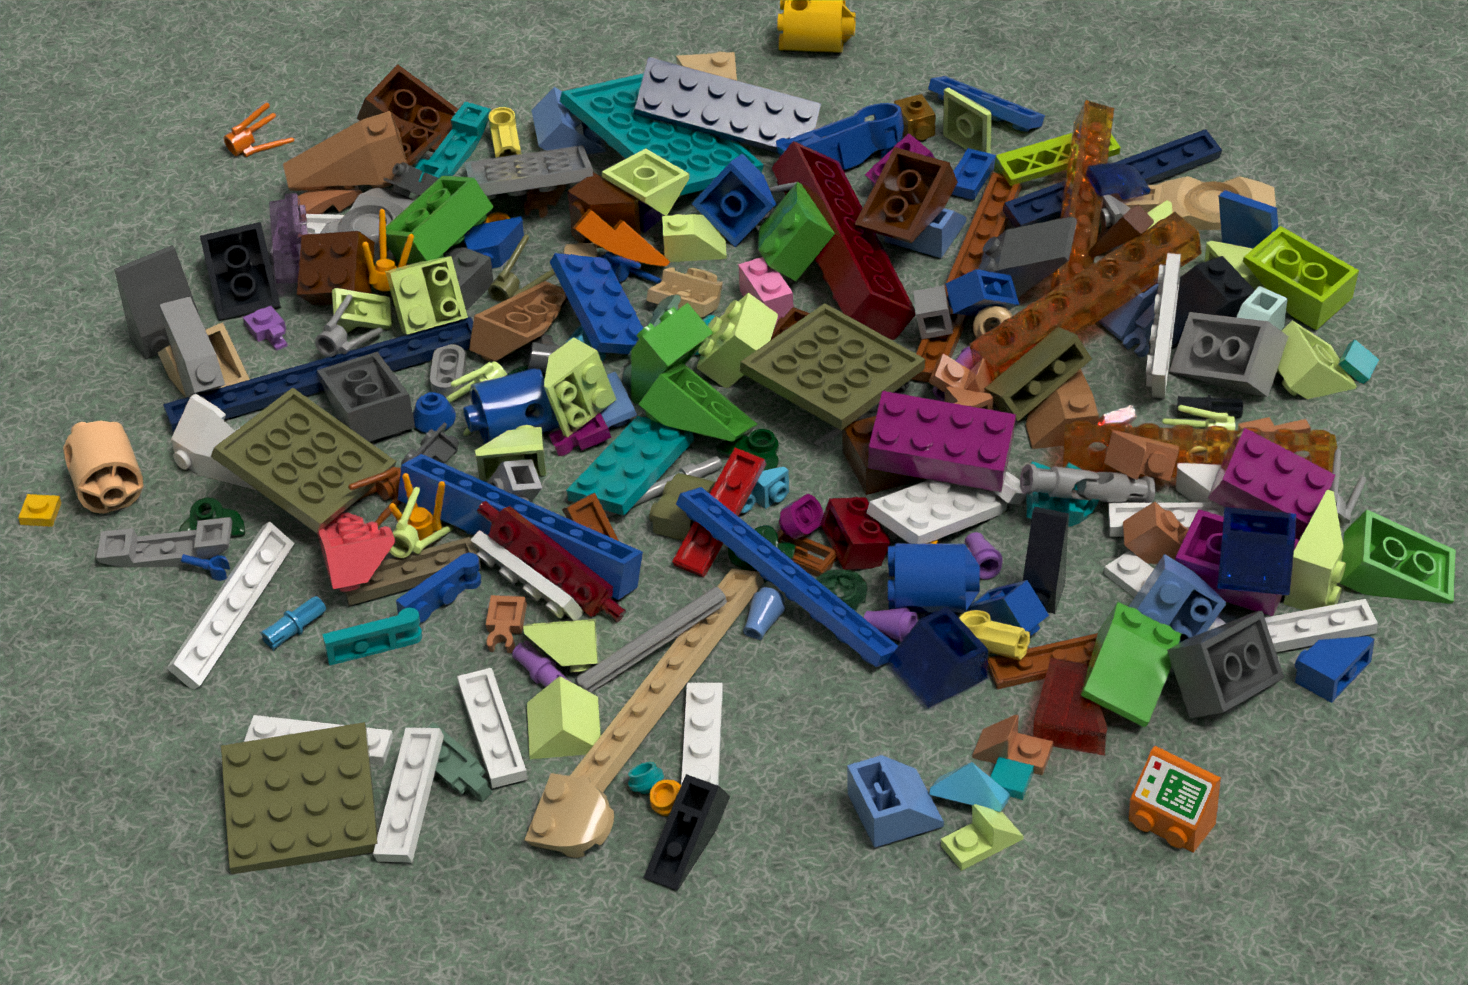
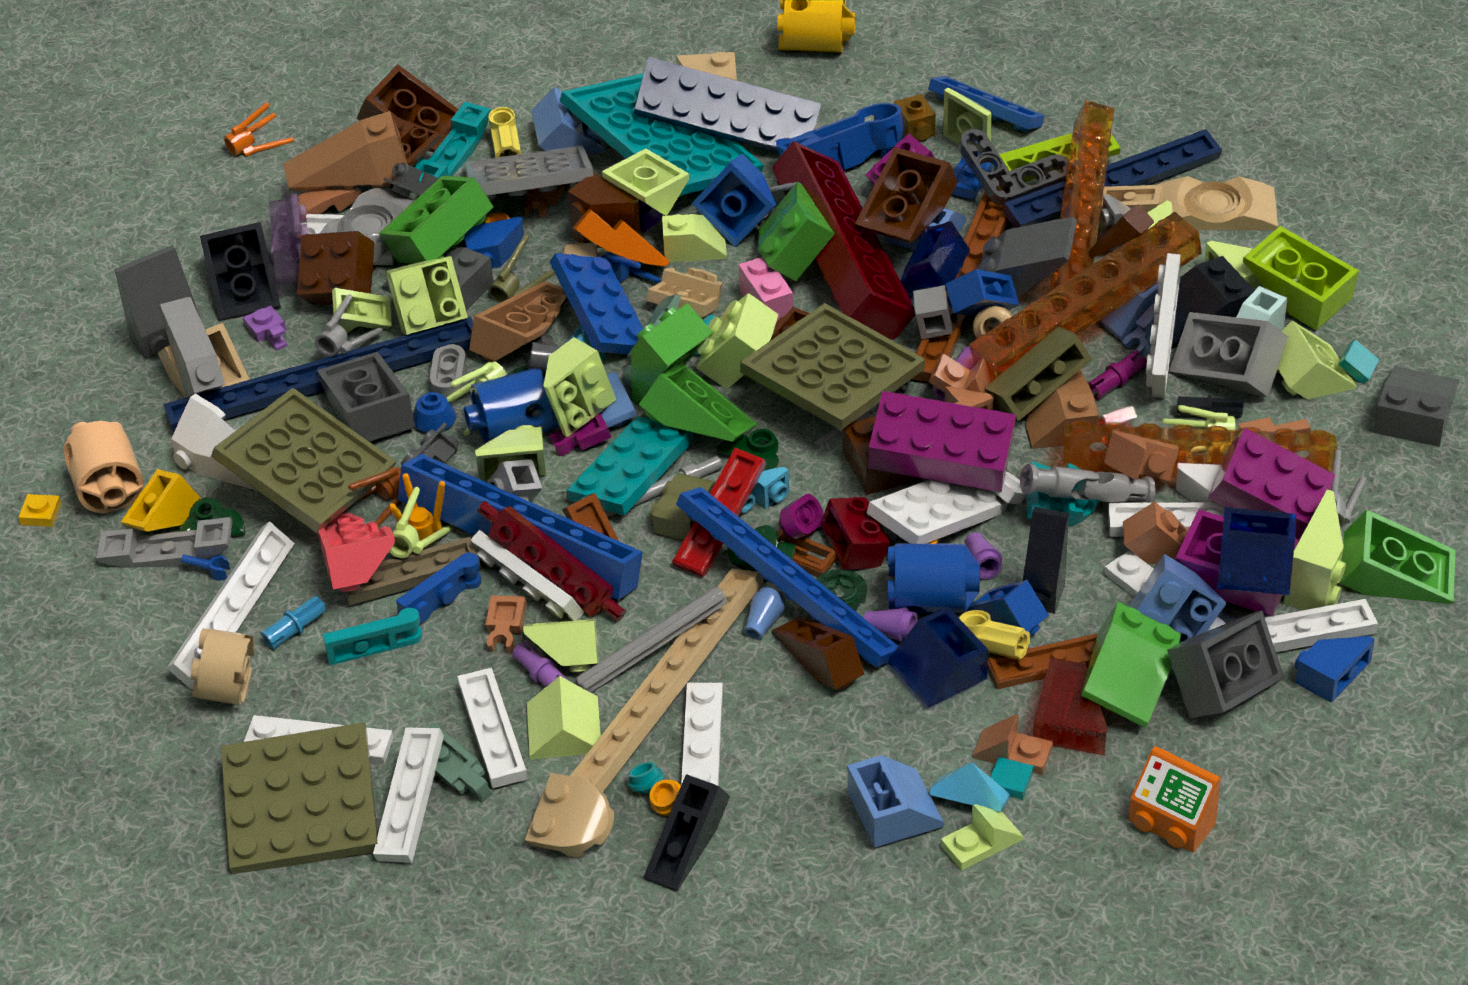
light orange plant [362,209,414,291] -> none
clear blue slope [1085,163,1151,200] -> none
blue tile [1218,190,1278,249] -> none
none -> yellow slope [121,469,201,532]
none -> tan brick [191,628,255,705]
none -> reddish brown slope [772,616,865,690]
none -> clear blue slope [901,221,970,300]
none -> dark grey beam [959,129,1071,206]
none -> magenta pin [1087,350,1147,400]
none -> dark grey slope [1374,366,1459,447]

